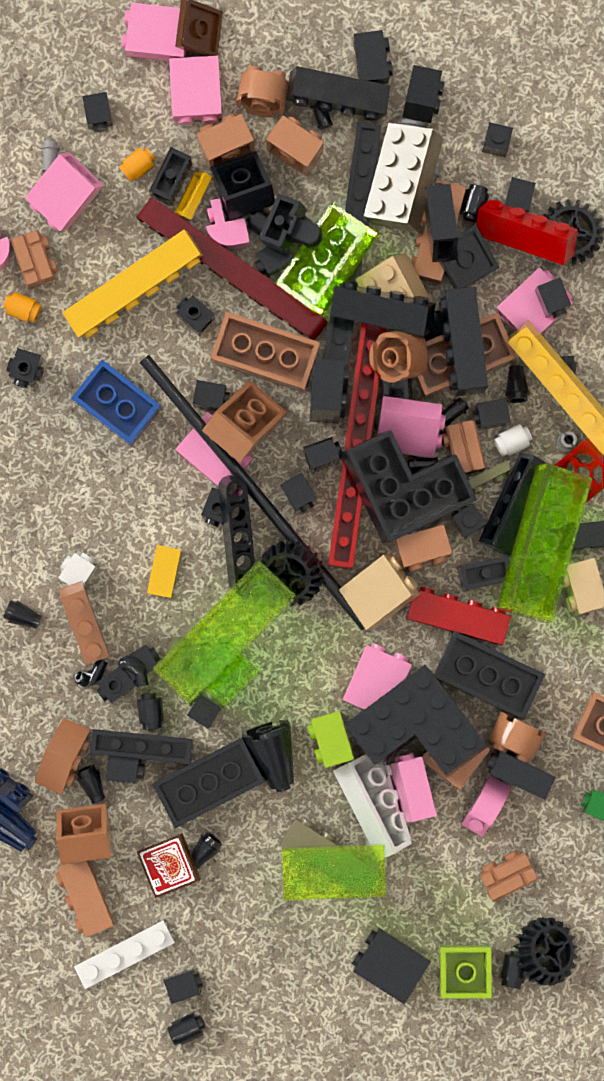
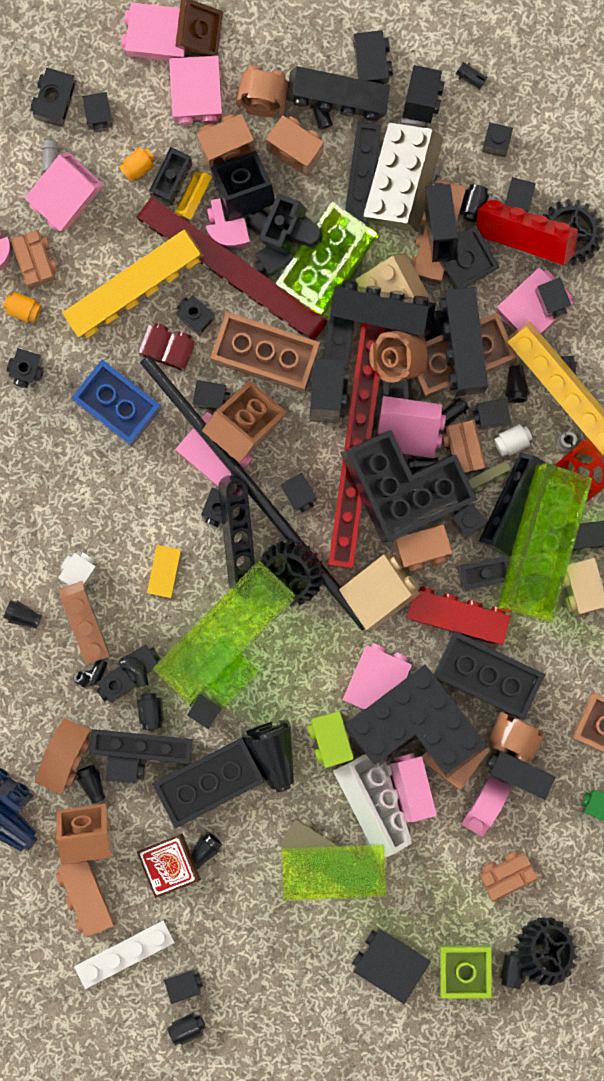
black brick [303,437,343,474] -> none
none -> black brick [30,68,77,127]
none -> dark red brick [138,323,195,372]
none -> black pin [456,62,488,90]

